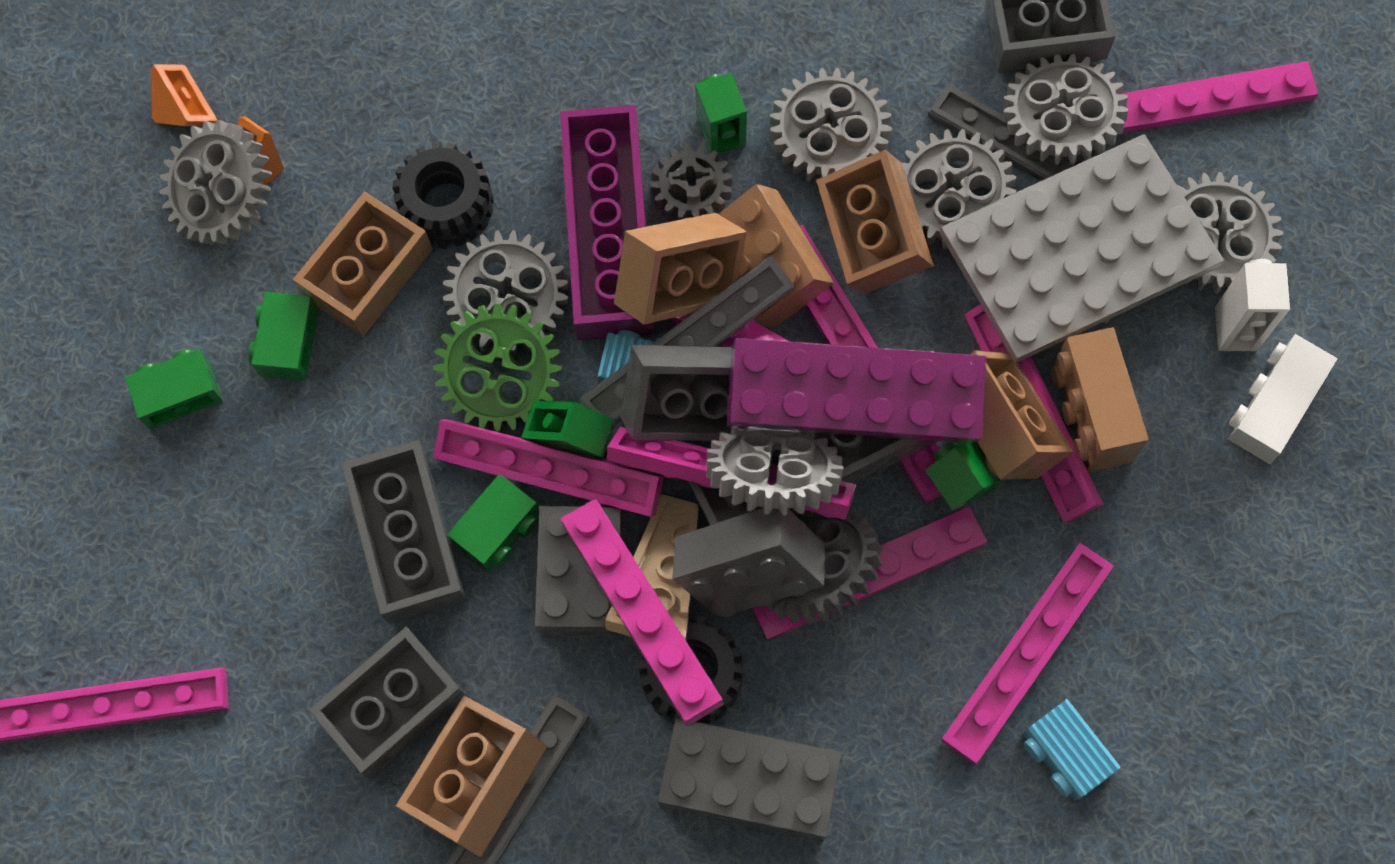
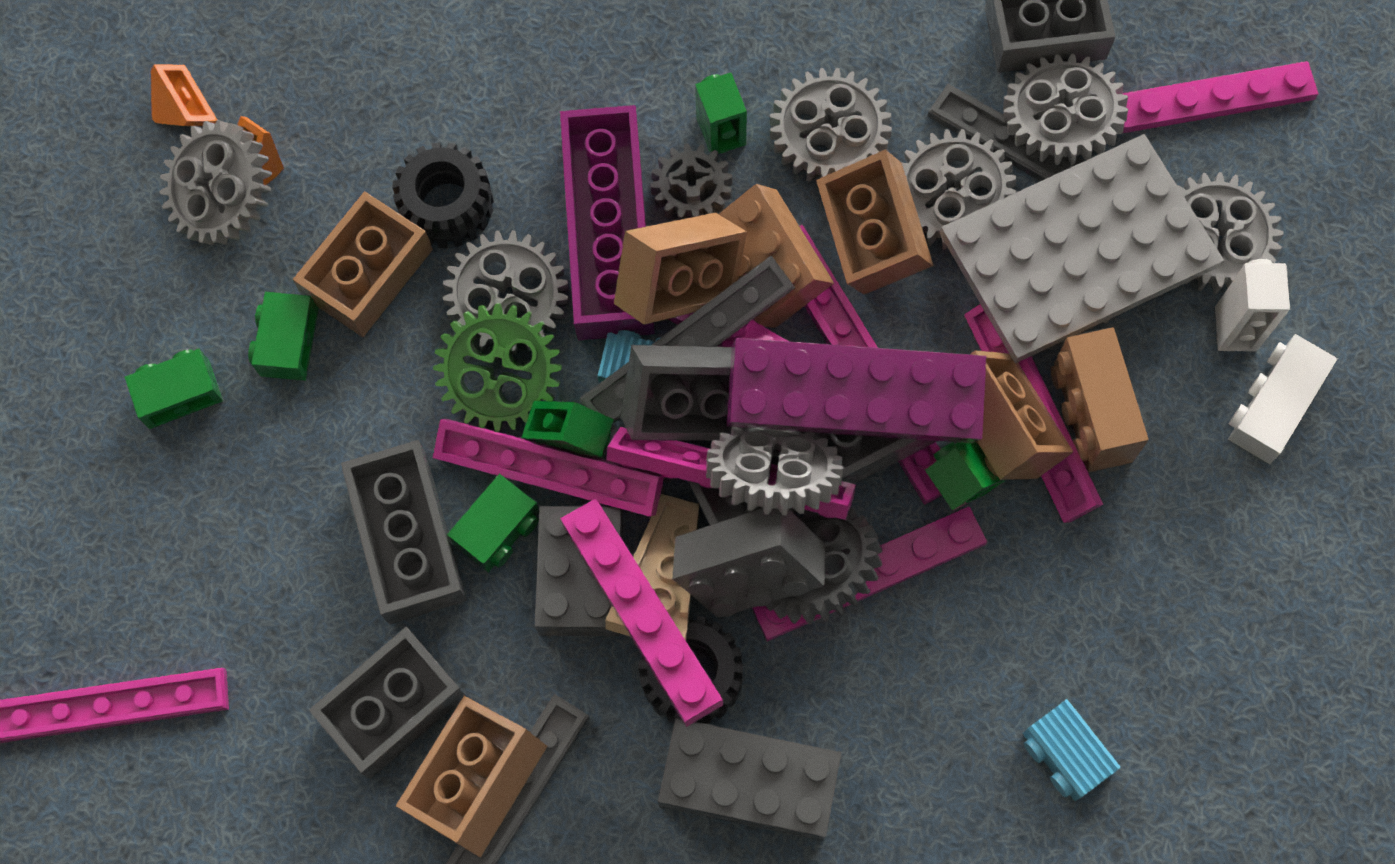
dark pink plate [941,543,1114,766] -> none

